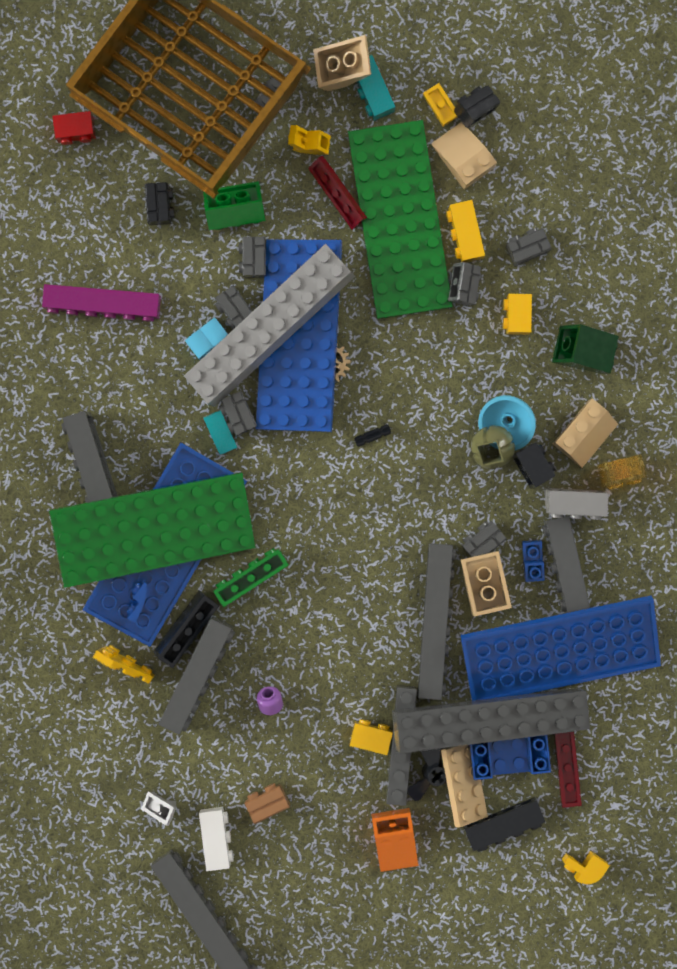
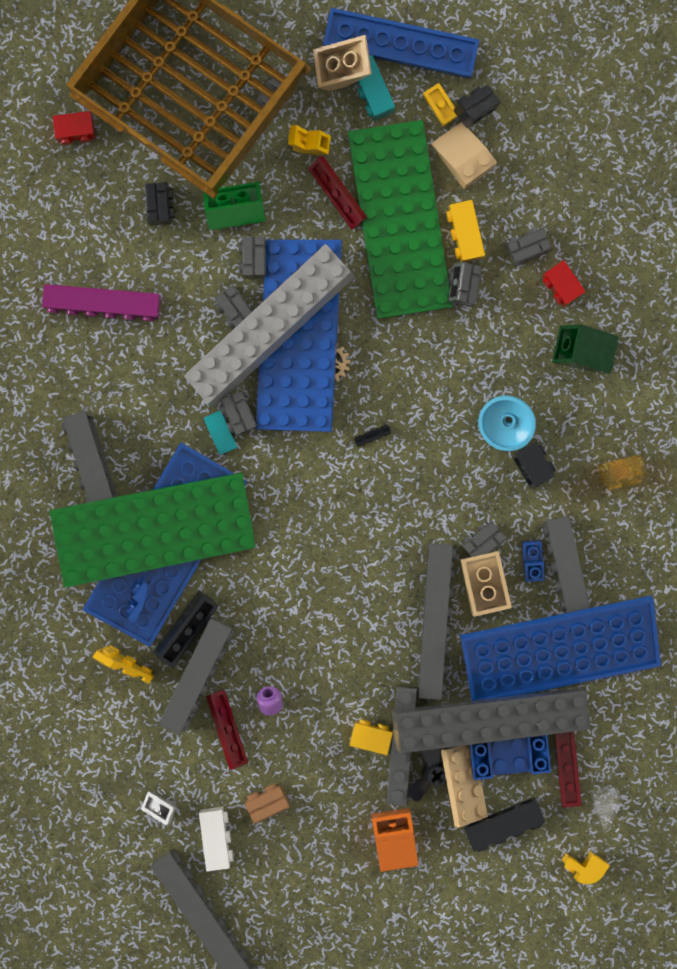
medium azure brick [185,318,228,360] -> none
green brick [213,548,290,607] -> none
olive piece [471,425,515,470] -> none
yellow brick [503,294,532,335] -> none
light grey slope [545,488,609,520] -> none
tan slope [553,398,618,468] -> none
none -> dark red plate [206,689,248,770]
none -> blue plate [323,8,479,79]
none -> red brick [542,260,586,307]
none -> clear slope [589,785,621,832]

